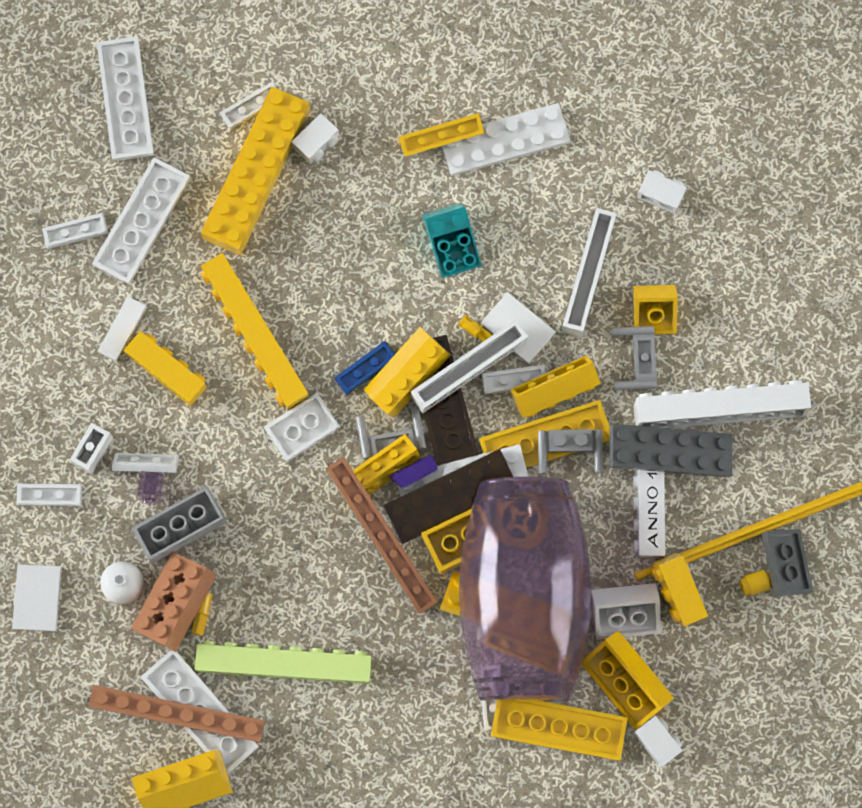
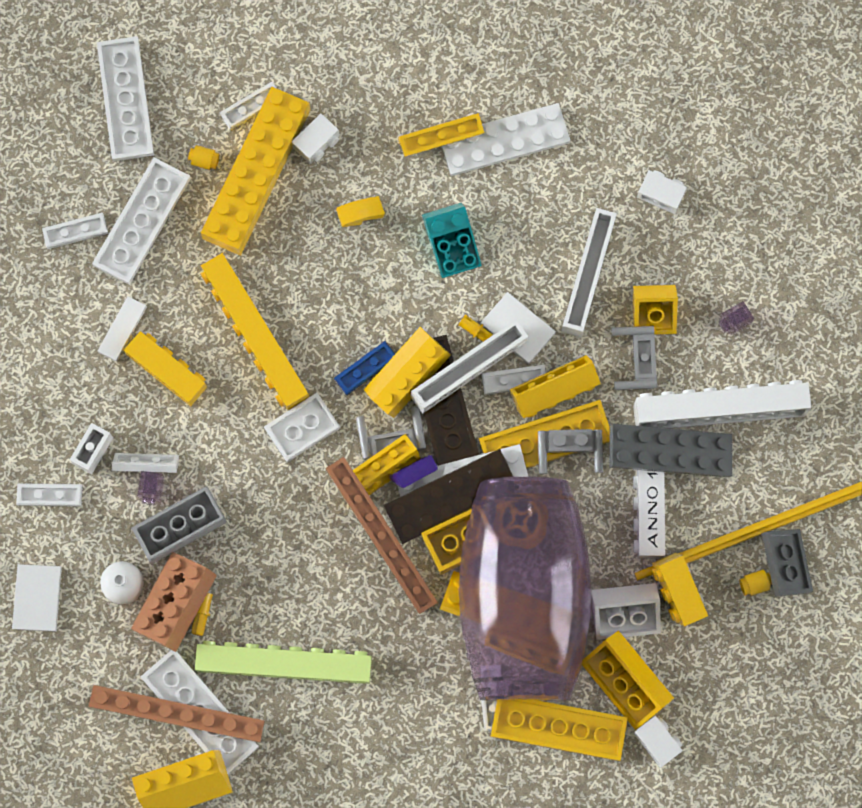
none -> yellow brick [188,145,220,170]
none -> yellow slope [336,196,385,227]
none -> clear purple brick [719,301,754,336]

